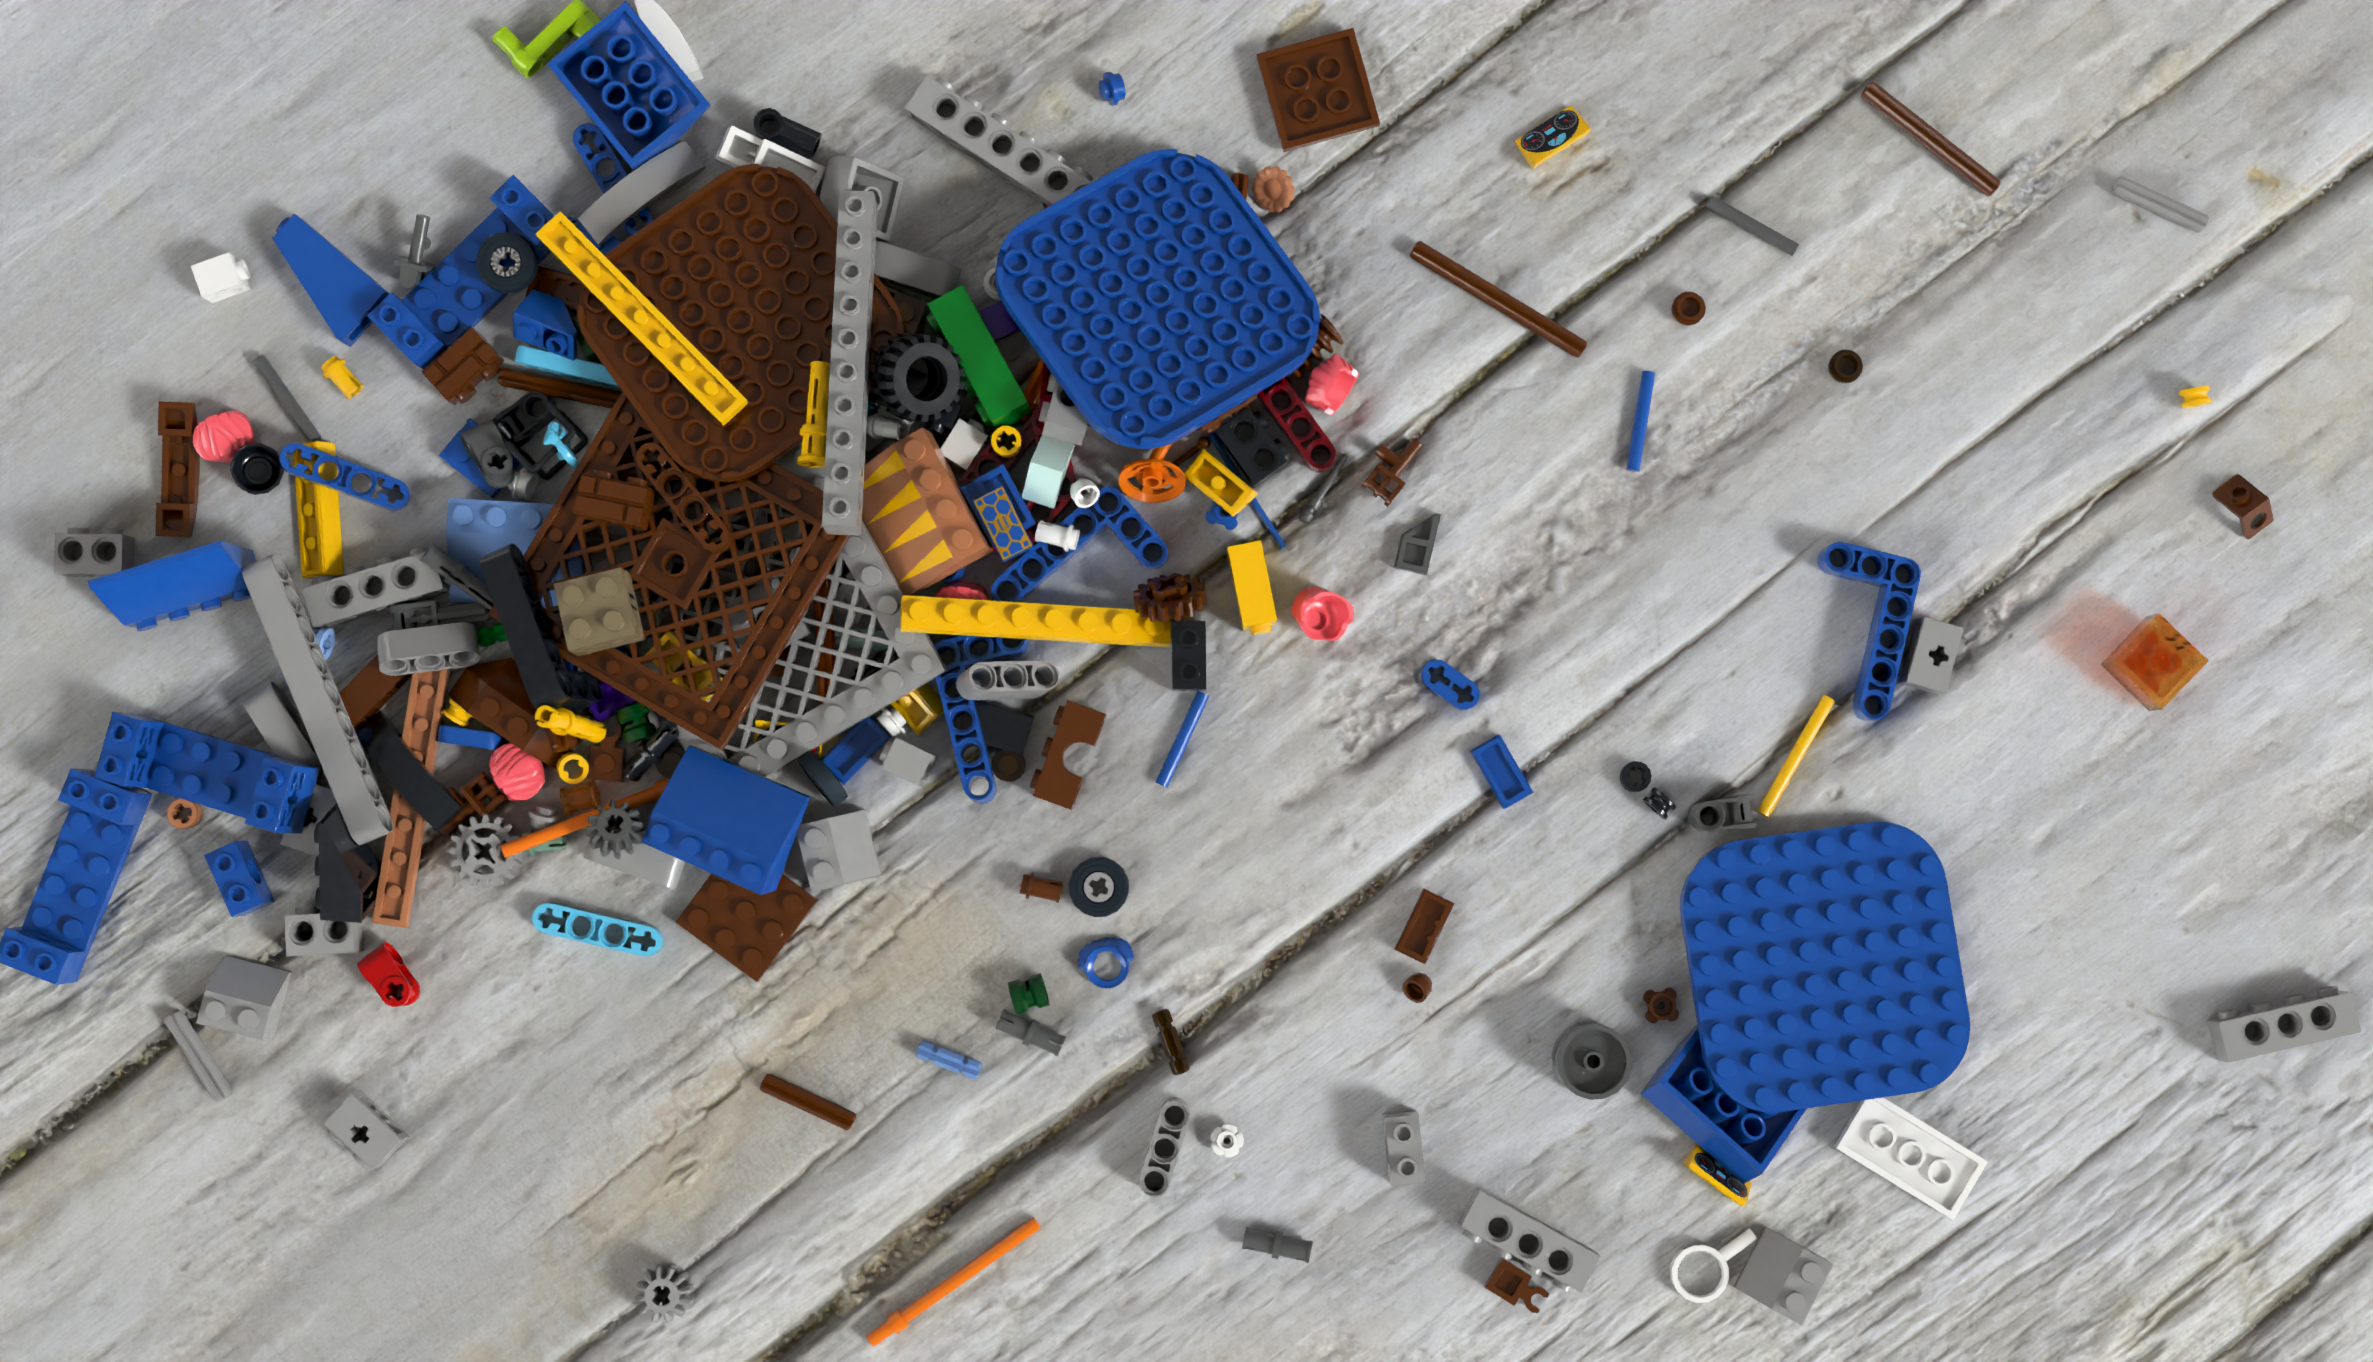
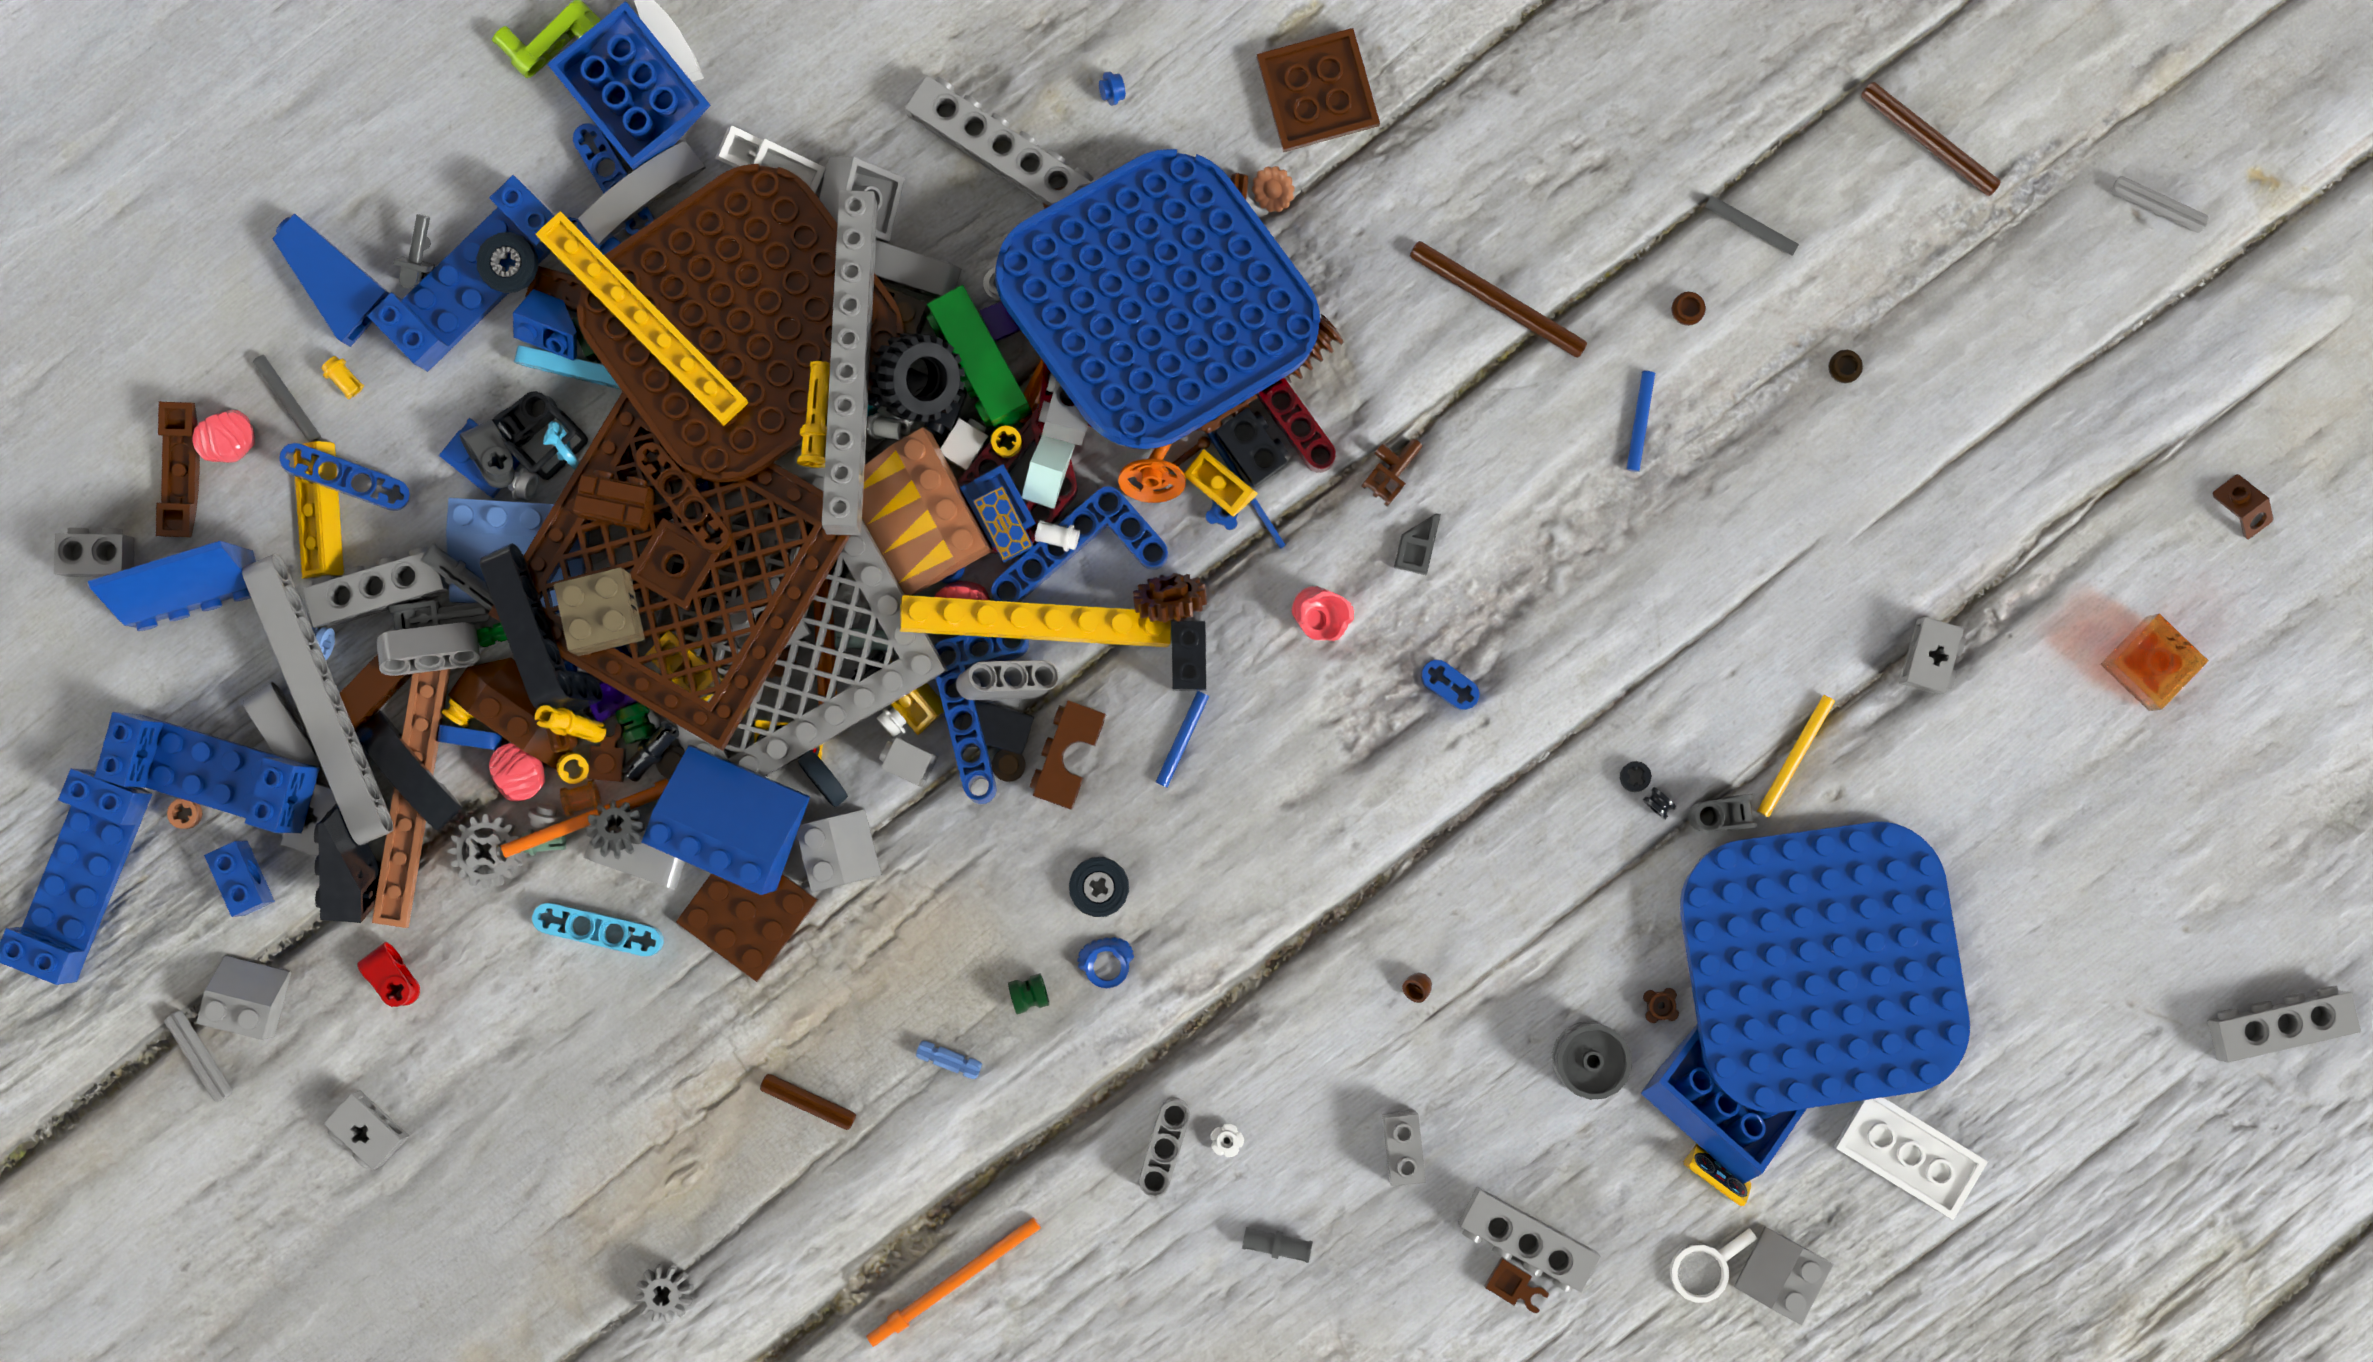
white brick [191,252,251,303] -> none
black hair [230,443,284,495] -> none
light grey brick [284,907,363,956] -> none
reddish brown brick [422,327,505,405] -> none
reddish brown arm [440,772,506,836] -> none
reddish brown axle [498,367,622,409] -> none
black piece [753,108,822,160] -> none
blue tile [821,716,892,785] -> none
dark grey pin [995,1009,1066,1056] -> none
reddish brown pin [1019,872,1064,903] -> none
white hinge [1070,478,1100,508] -> none
dark brown axle [1152,1009,1190,1075] -> none
yellow brick [1227,540,1277,636] -> none
dark grey piece [1298,454,1348,523] -> none
coral hair [1305,353,1359,416] -> none
reddish brown plate [1394,888,1455,964] -> none
blue tile [1469,734,1534,809] -> none
slope [1514,106,1591,170] -> none
blue beam [1818,542,1921,721] -> none
yellow bush [2178,386,2212,408] -> none

